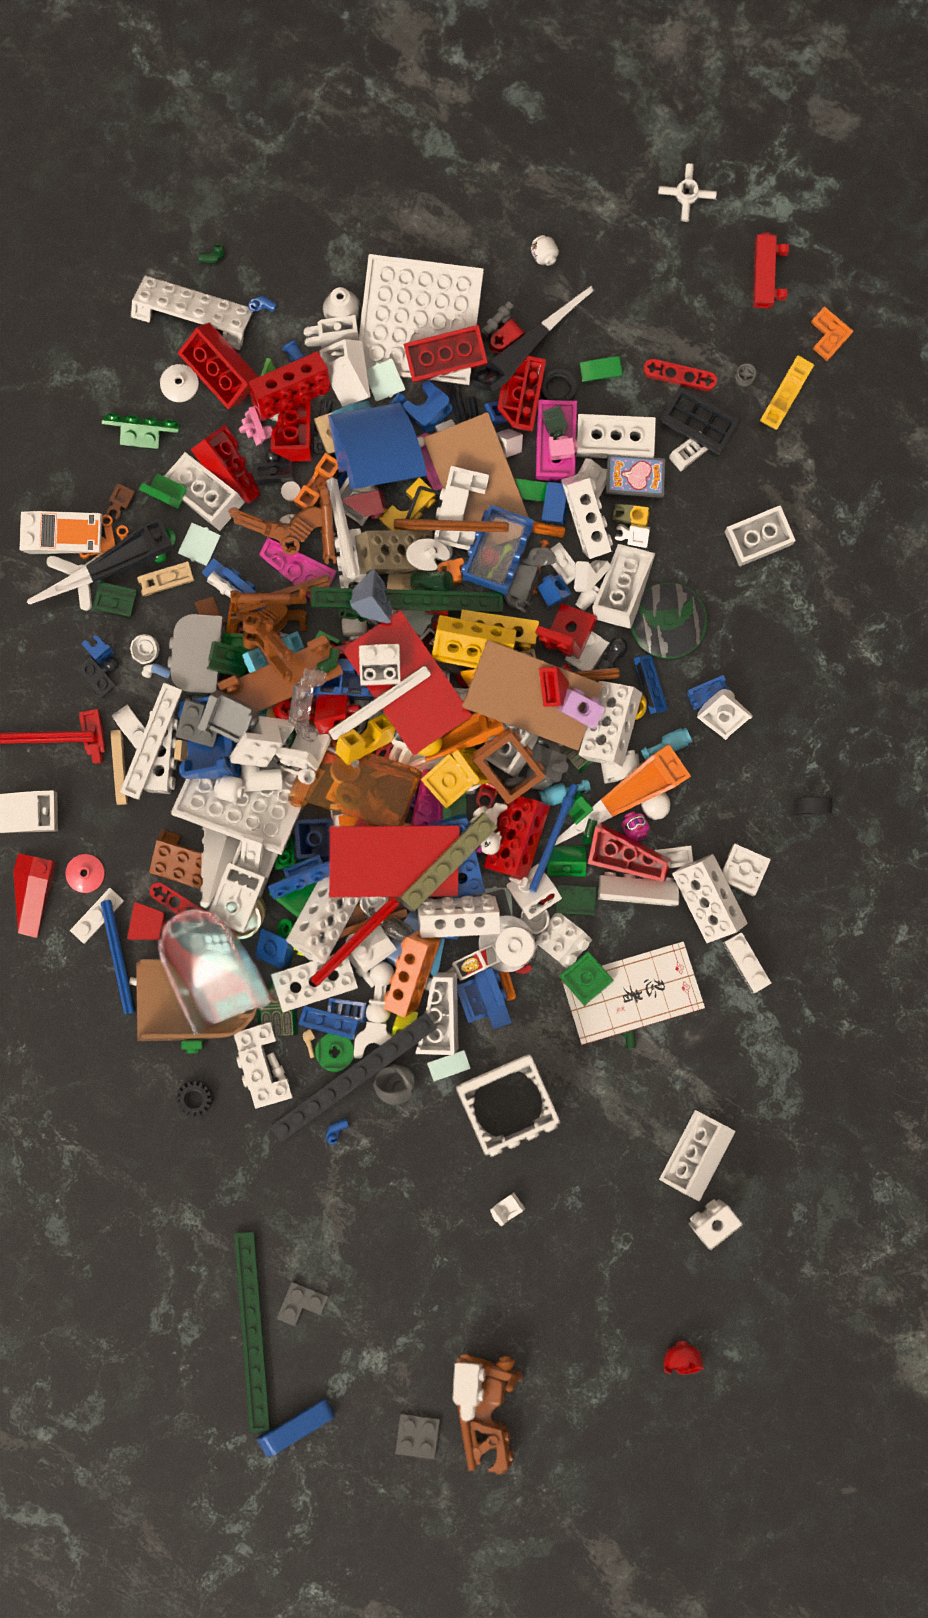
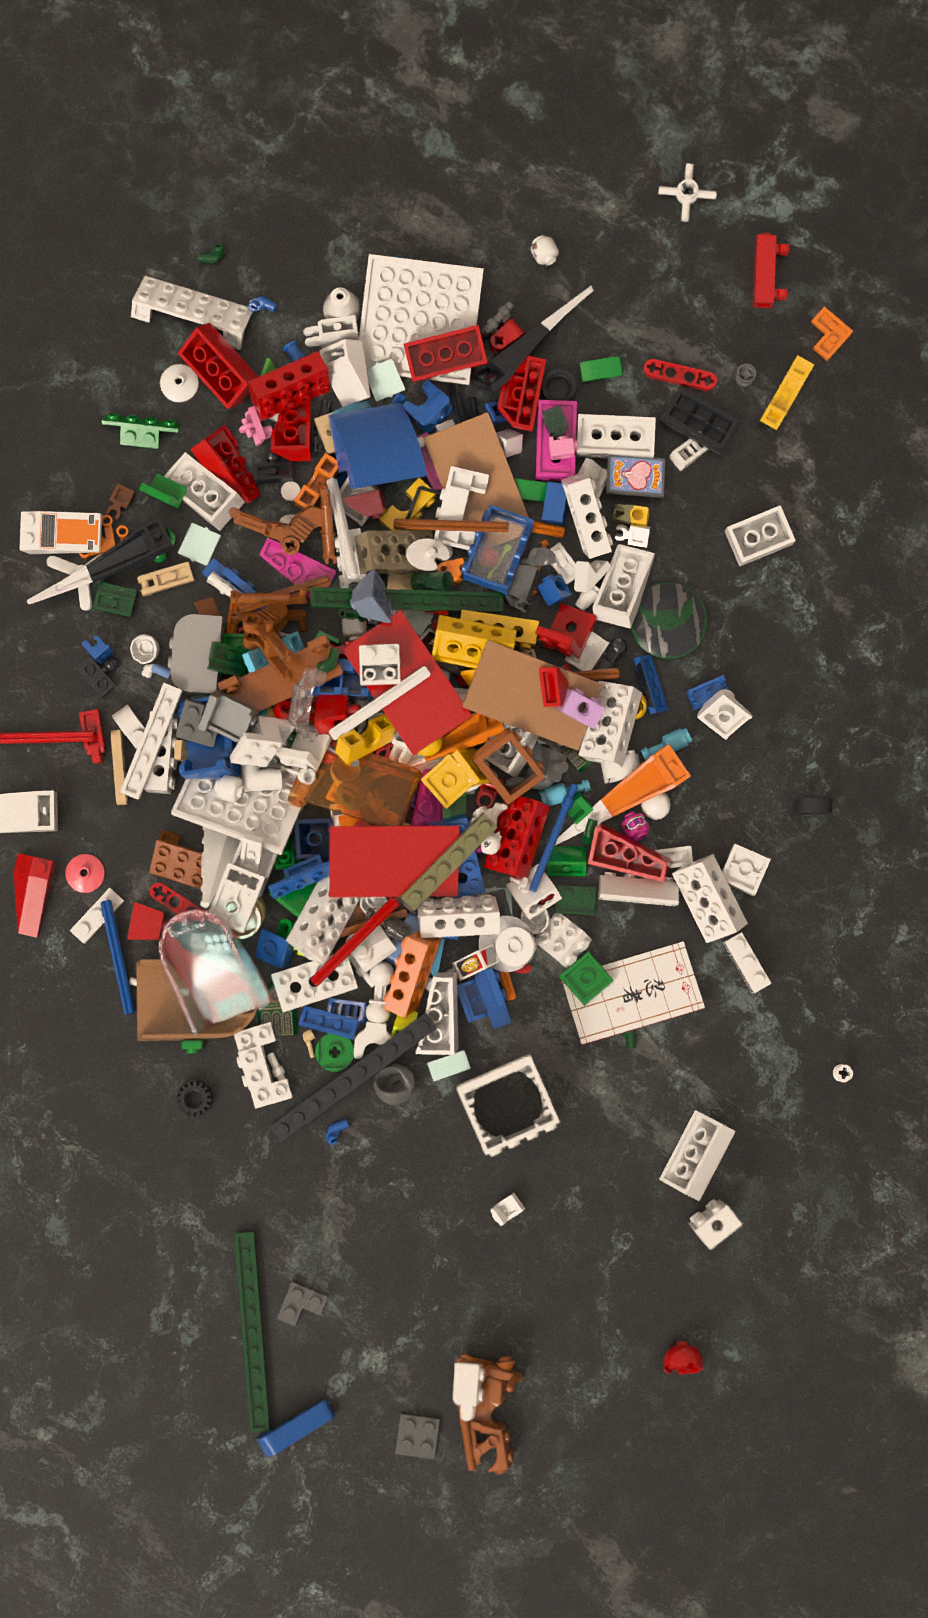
none -> white bush [833,1064,853,1082]

